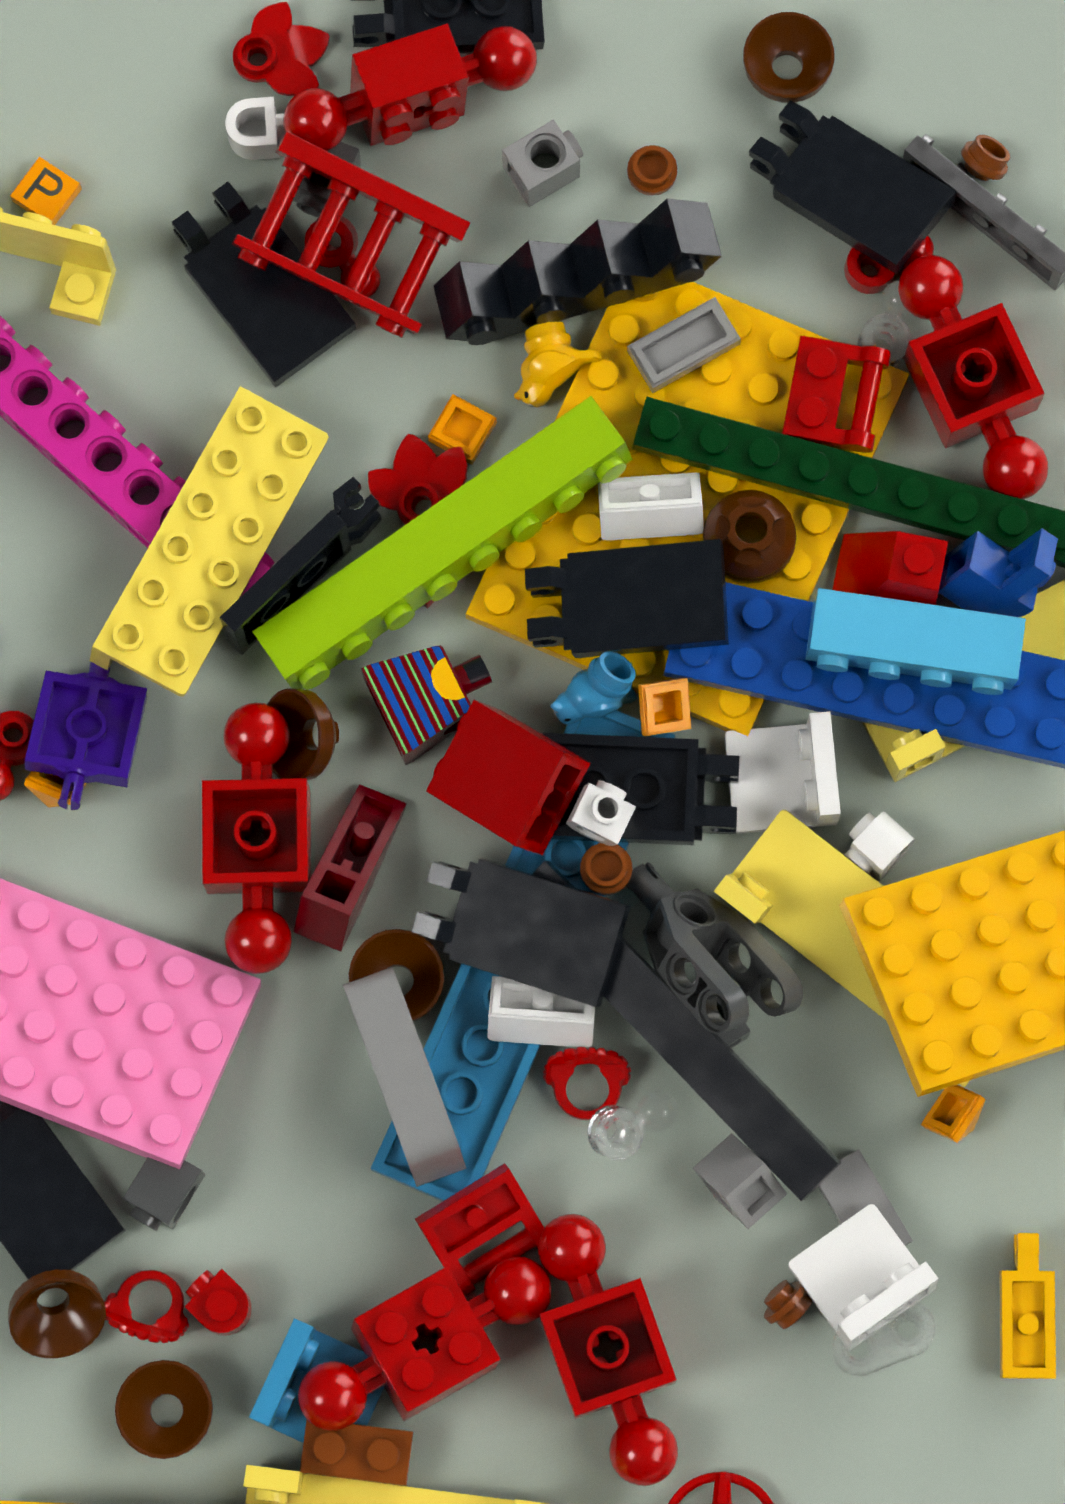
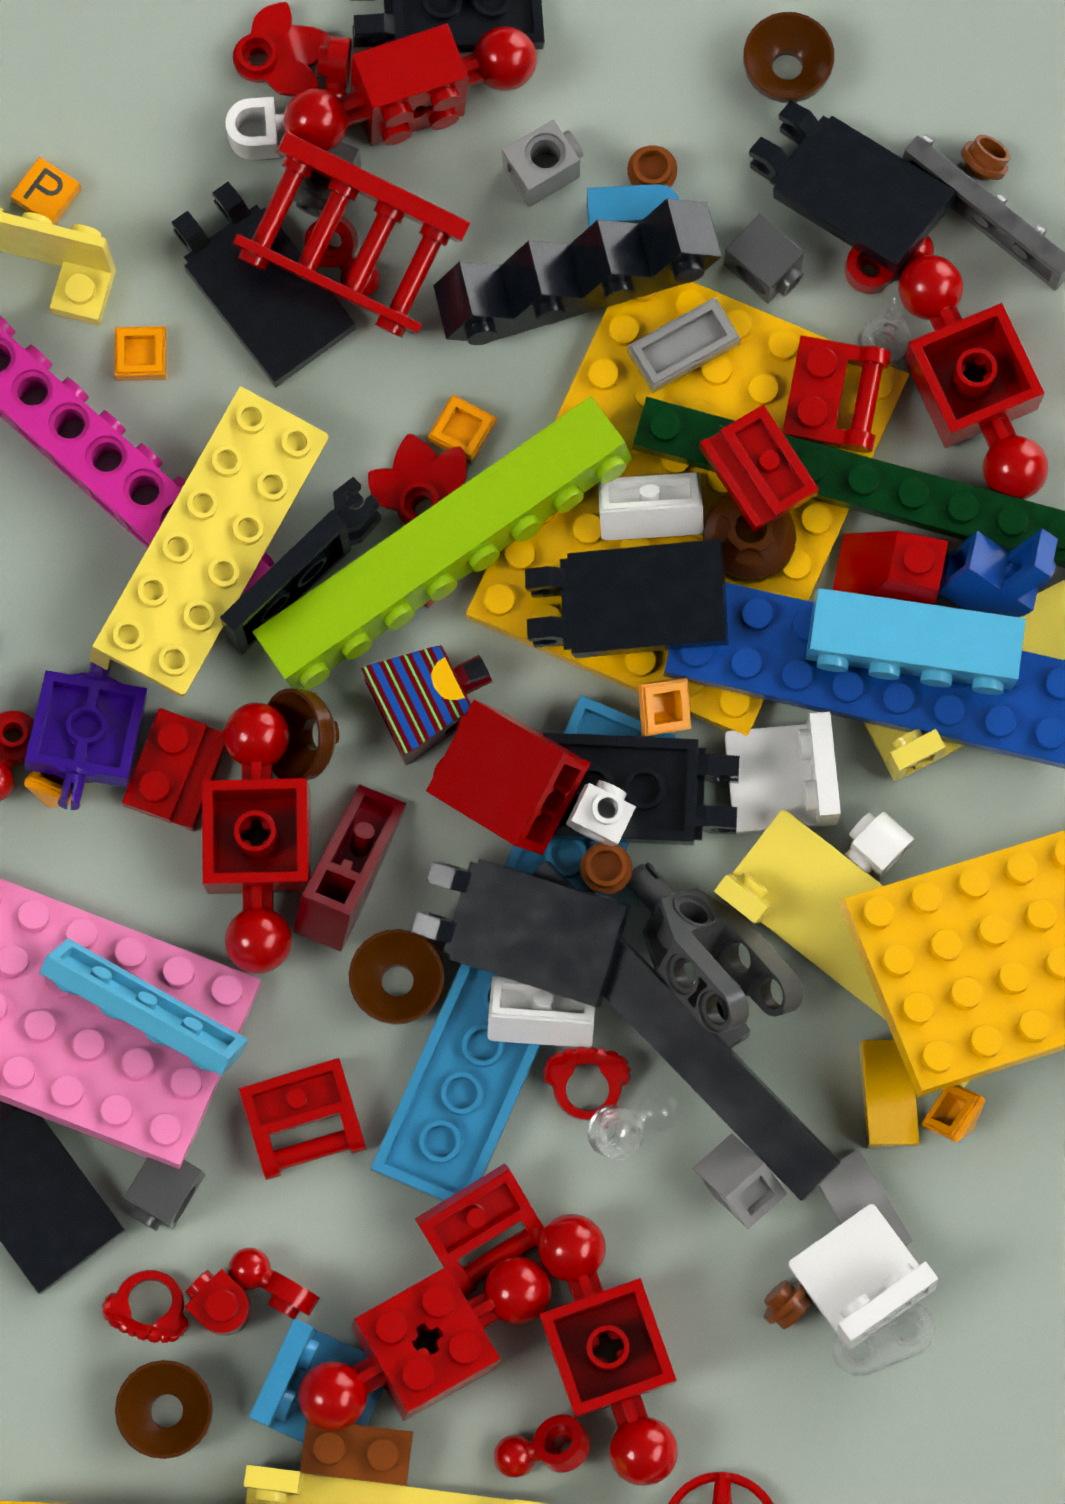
reddish brown piece [8,1269,106,1358] -> none
light grey beam [343,967,467,1187] -> none
yellow animal [514,321,601,408] -> none
dark azure animal [551,651,637,725] -> none
yellow plate [999,1233,1056,1379] -> none
none -> medium azure plate [39,938,249,1076]
none -> light orange tile [114,326,167,381]
none -> red plate [122,708,226,832]
none -> red plate [228,1247,320,1320]
none -> red plate [238,1058,367,1180]
none -> red plate [317,36,352,97]
none -> red plate [494,1414,591,1478]
none -> dark azure leg [587,184,680,227]
none -> red plate [699,404,819,533]
none -> dark grey brick [723,213,804,304]
none -> yellow slope [859,1039,920,1148]

